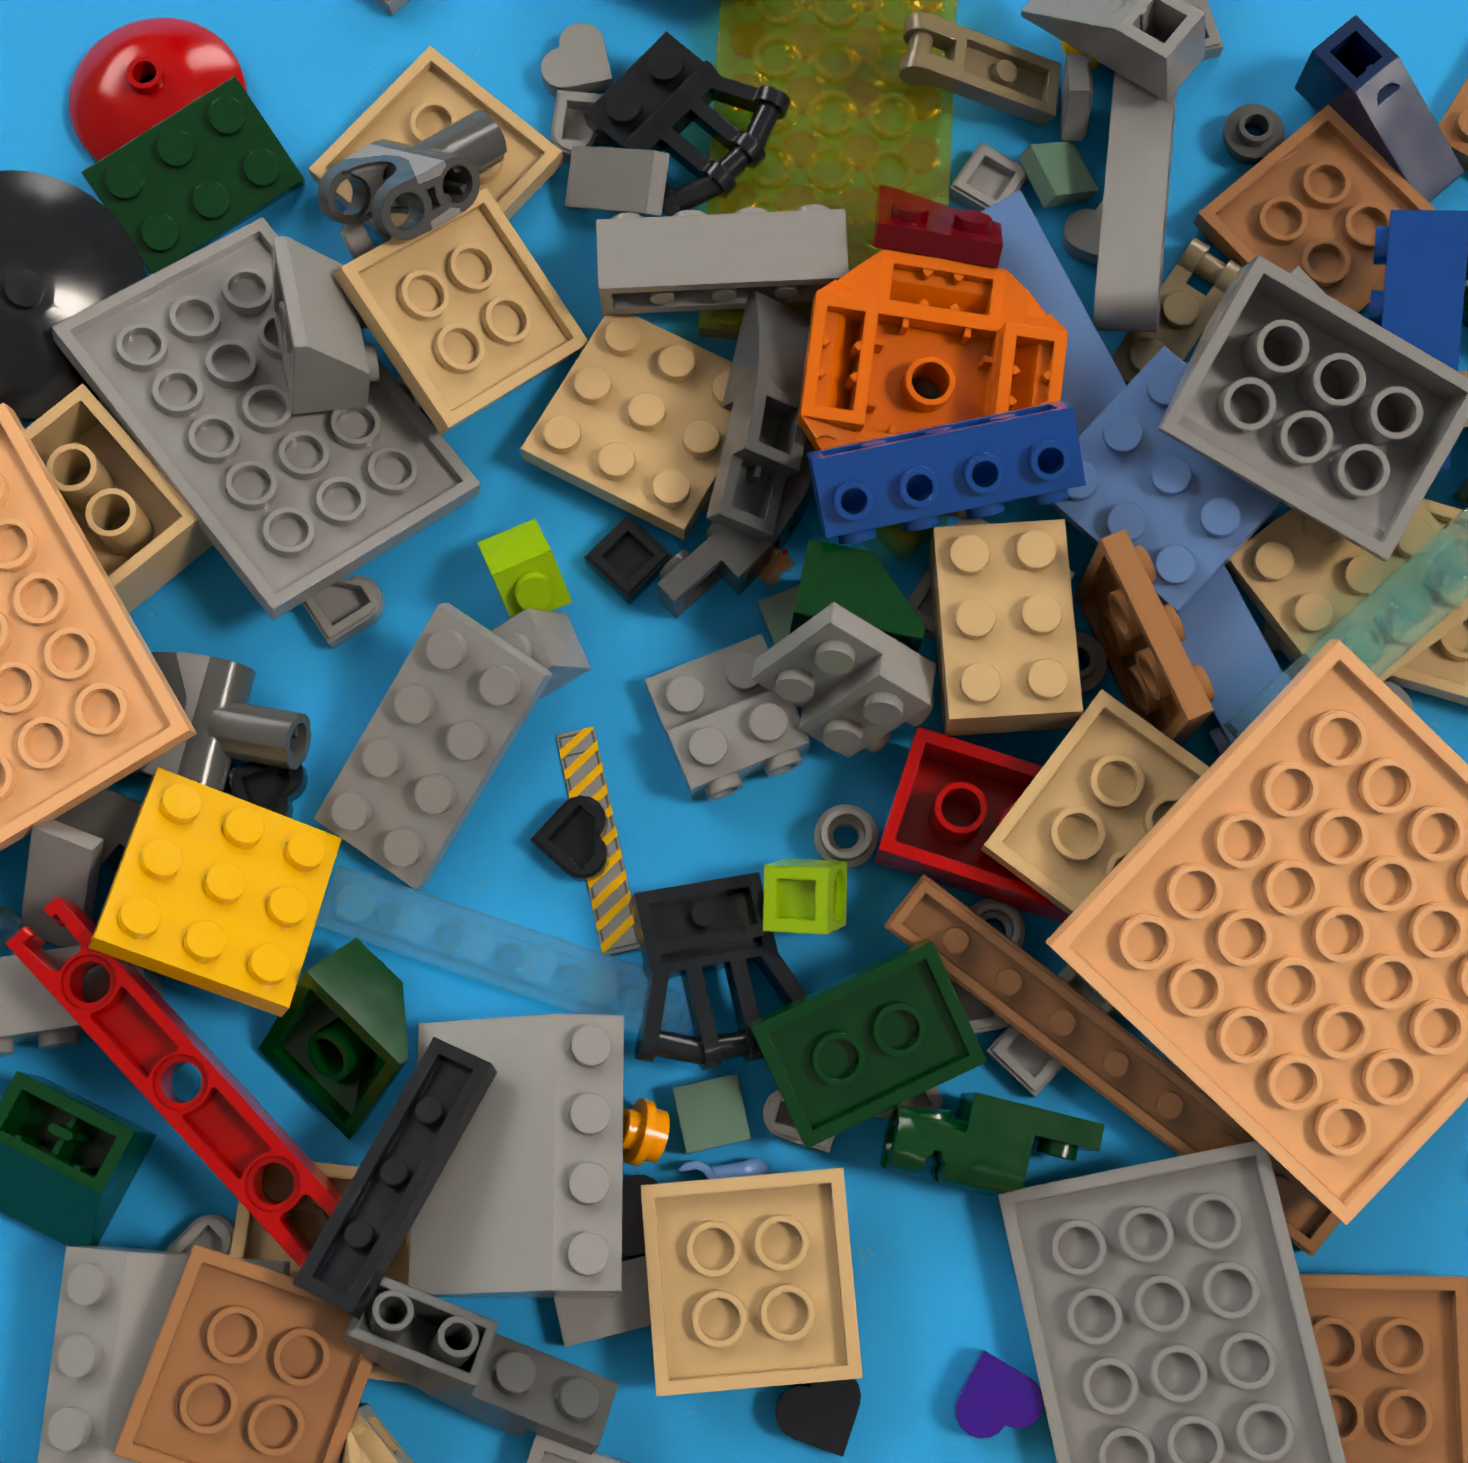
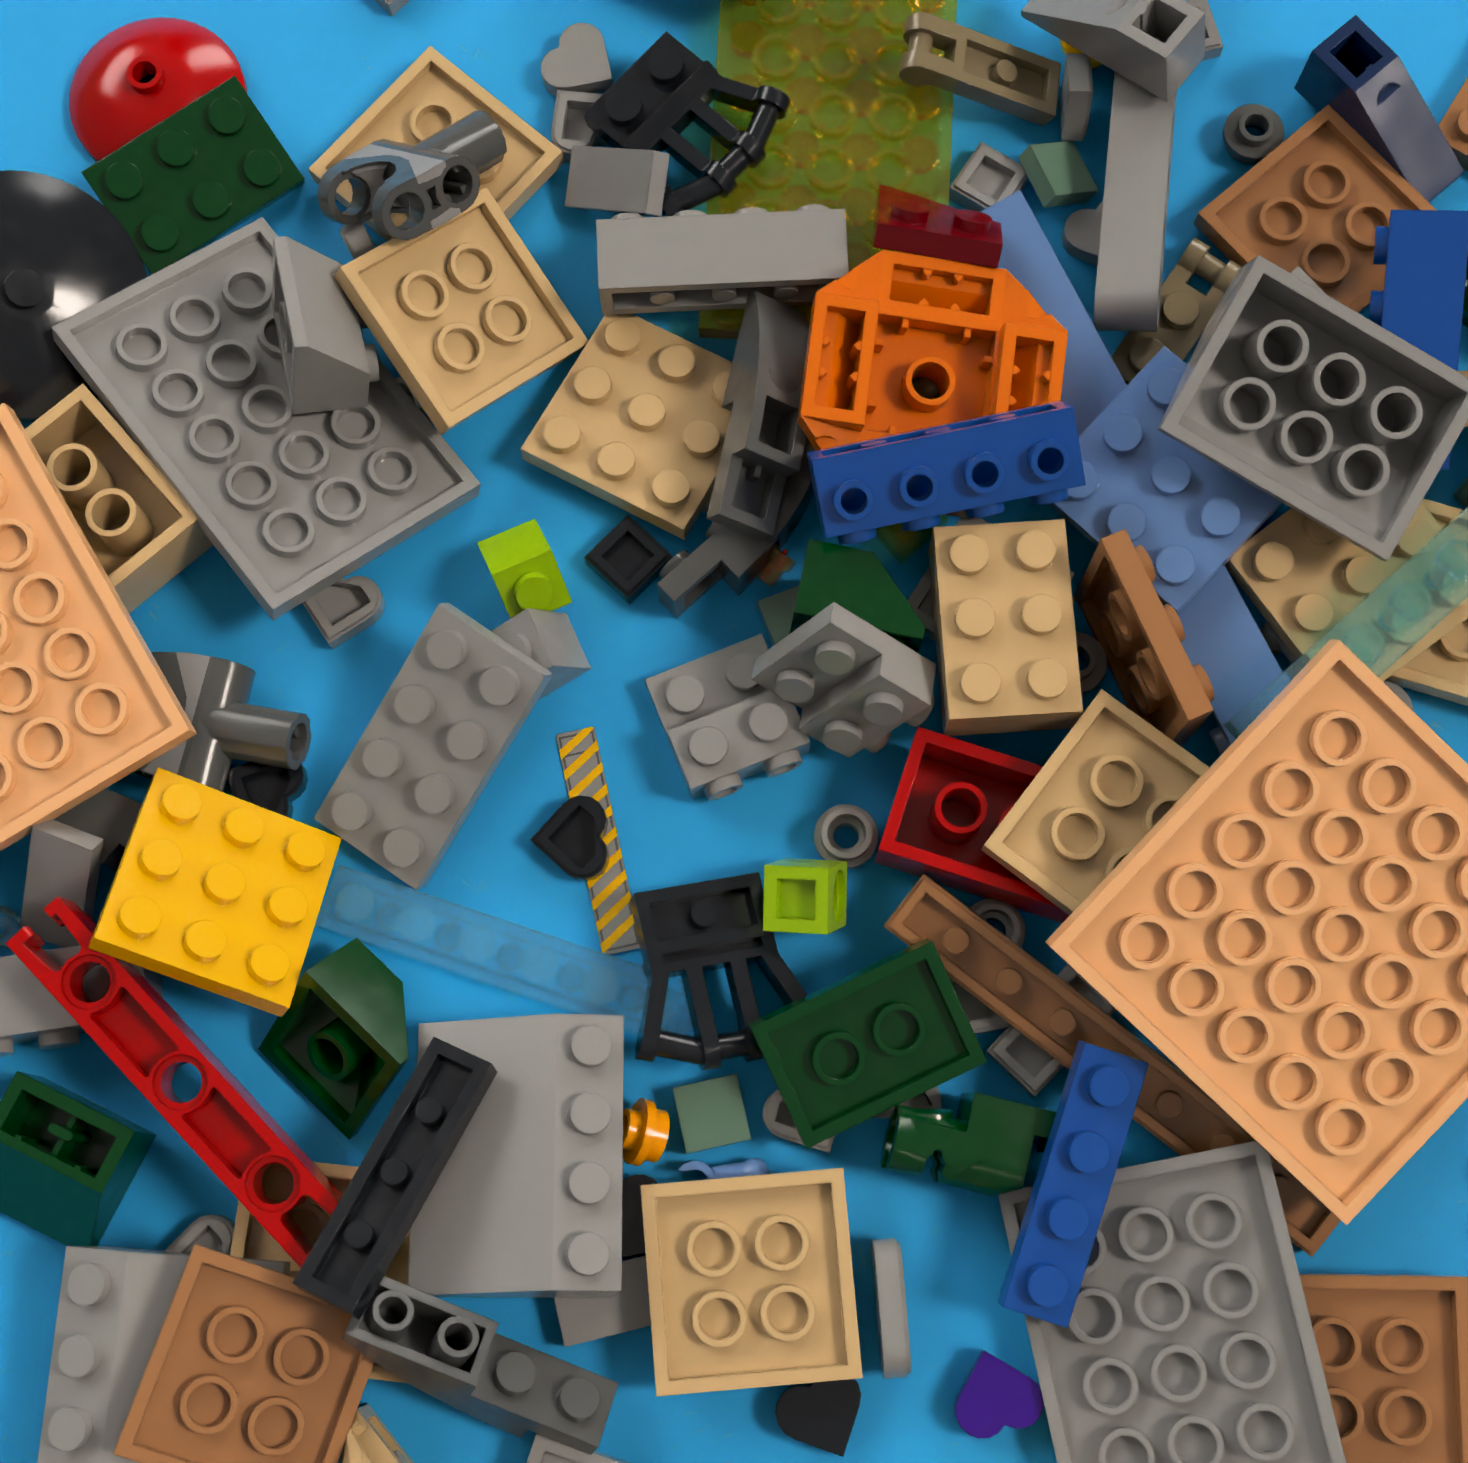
none -> light grey tile [871,1238,911,1379]
none -> blue plate [997,1040,1149,1328]

